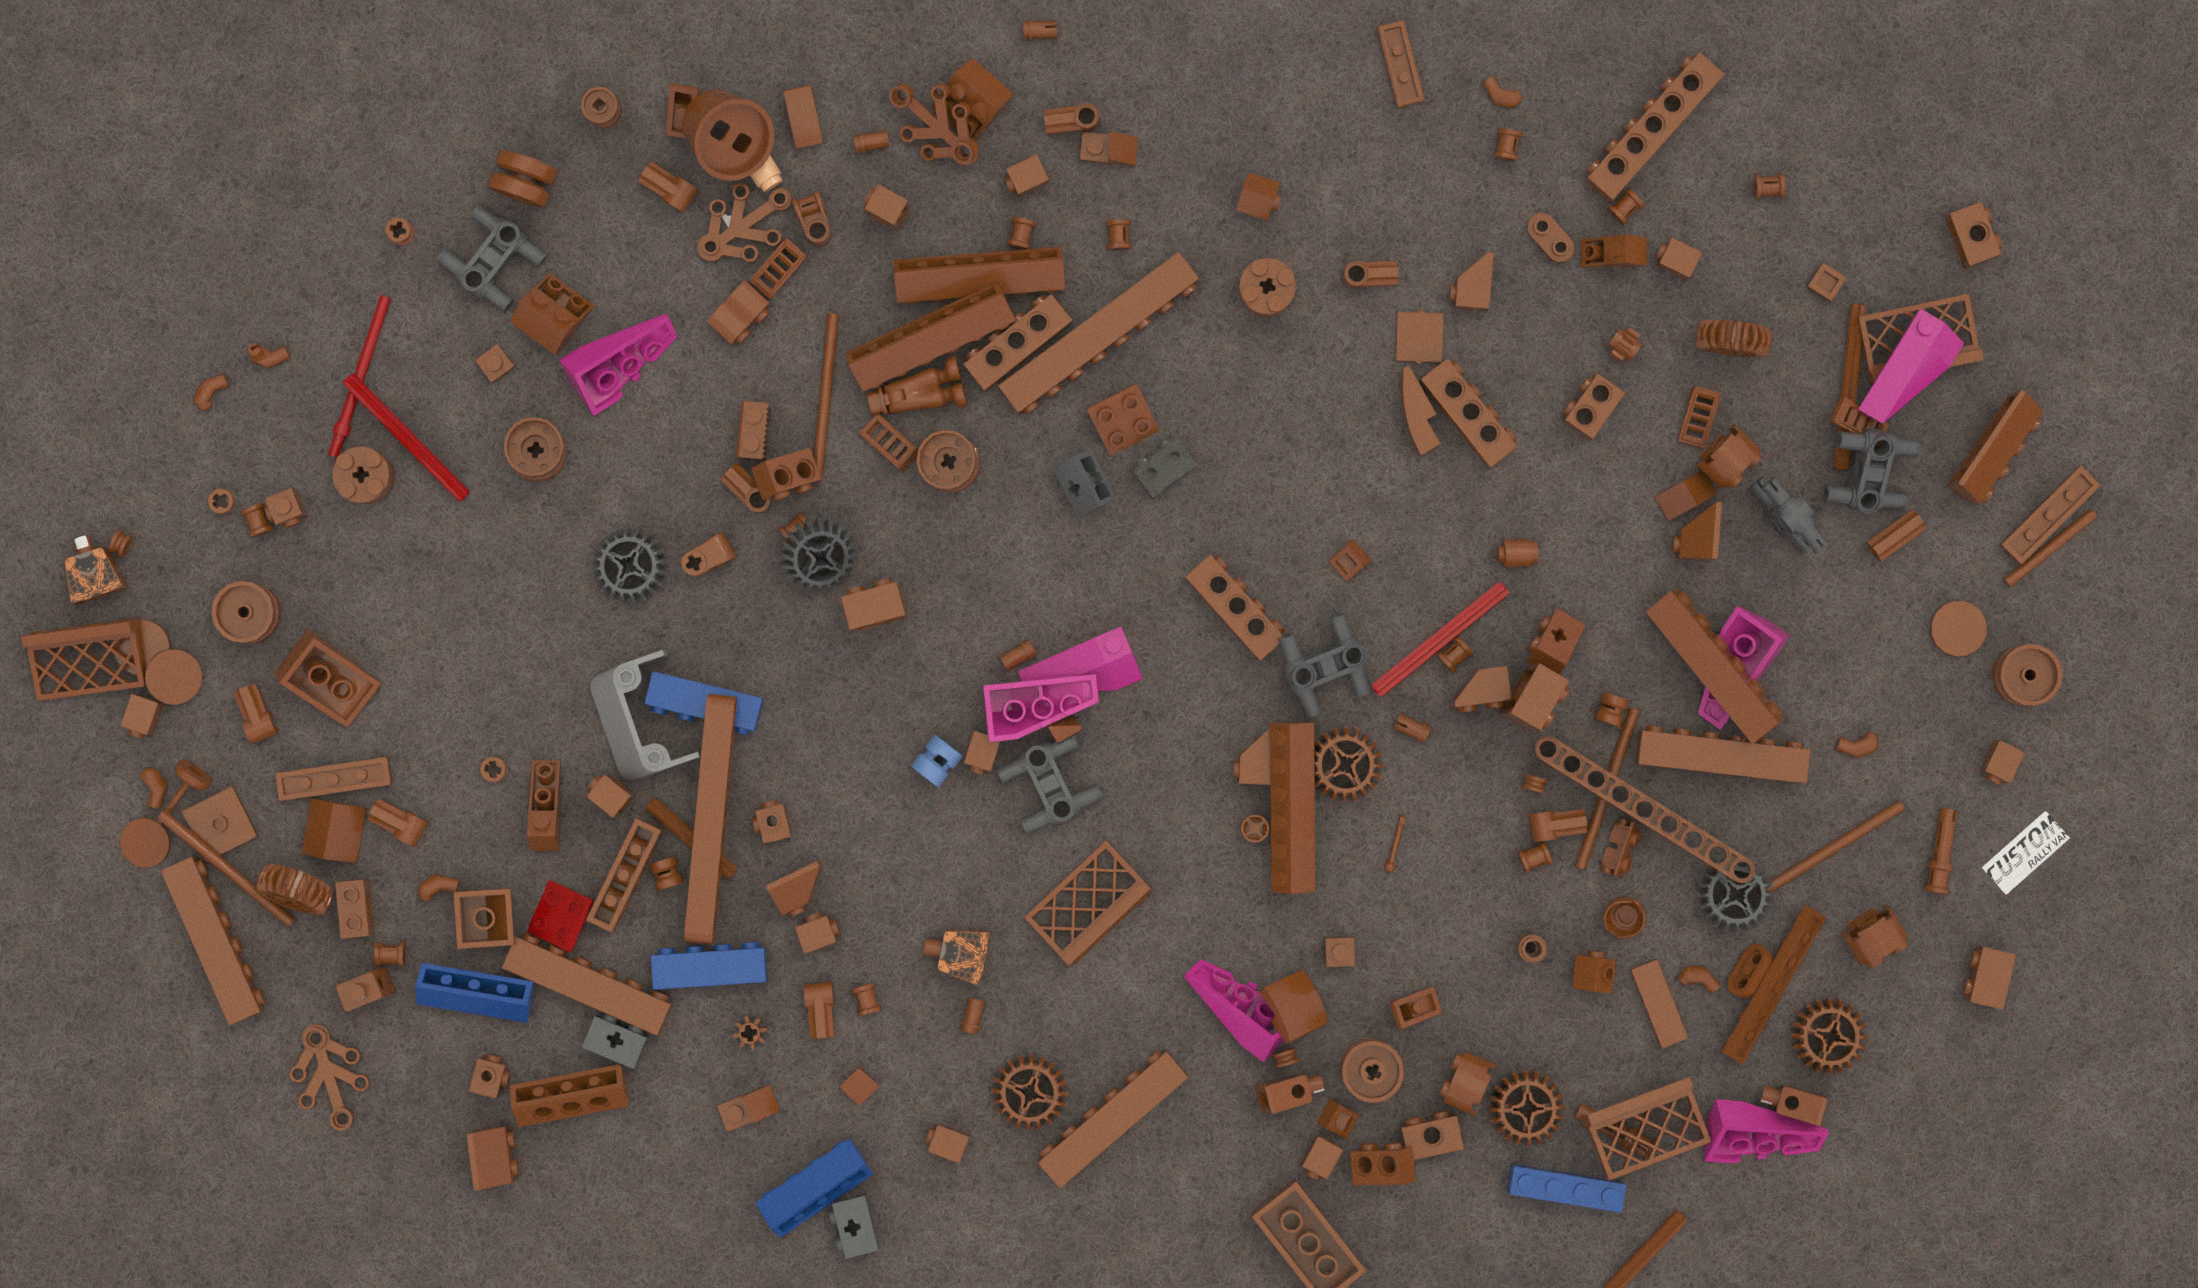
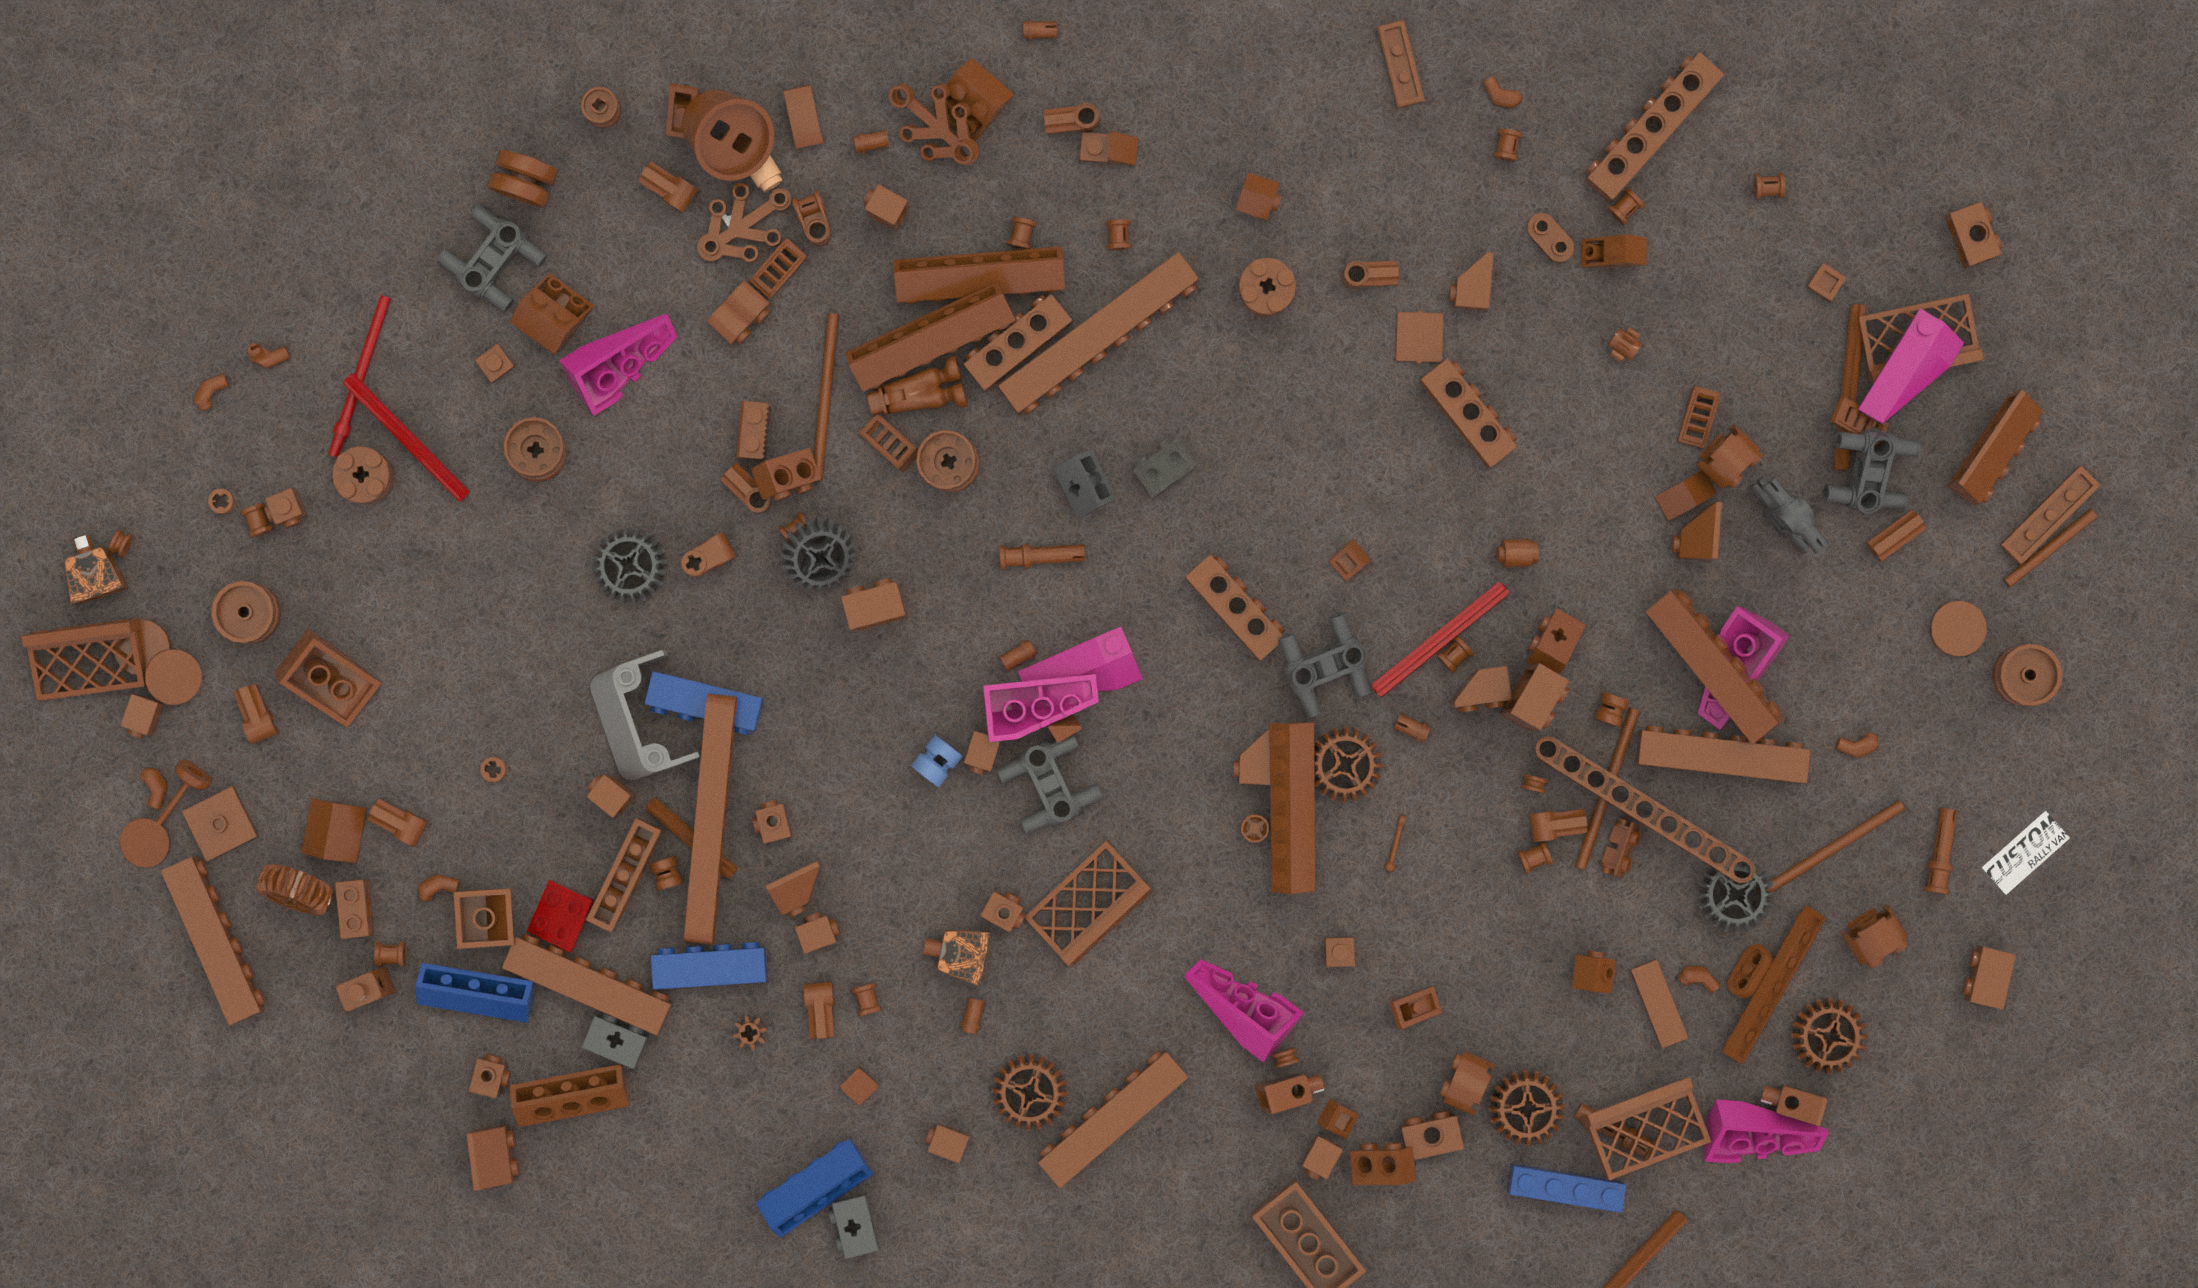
dark orange piece [157,810,295,927] -> none
dark orange plate [275,757,393,801] -> none
dark orange plant [289,1024,370,1131] -> none
dark orange bush [385,217,415,245] -> none
dark orange slope [527,760,561,851] -> none
dark orange slope [717,1085,780,1132] -> none
dark orange brick [1004,154,1049,198] -> none
dark orange hinge [1086,383,1160,456] -> none
dark orange slope [1260,969,1328,1044] -> none
dark orange wheel [1340,1038,1404,1103] -> none
dark orange slope [1401,365,1440,457] -> none
dark orange brick [1516,933,1547,963] -> none
dark orange brick [1562,374,1625,441] -> none
dark orange hair [1603,896,1647,939] -> none
dark orange brick [1655,238,1702,281] -> none
dark orange gear [1695,319,1773,358] -> none
dark orange brick [1979,740,2025,786] -> none
none -> dark orange brick [980,891,1026,932]
none -> dark orange pin [999,544,1085,570]

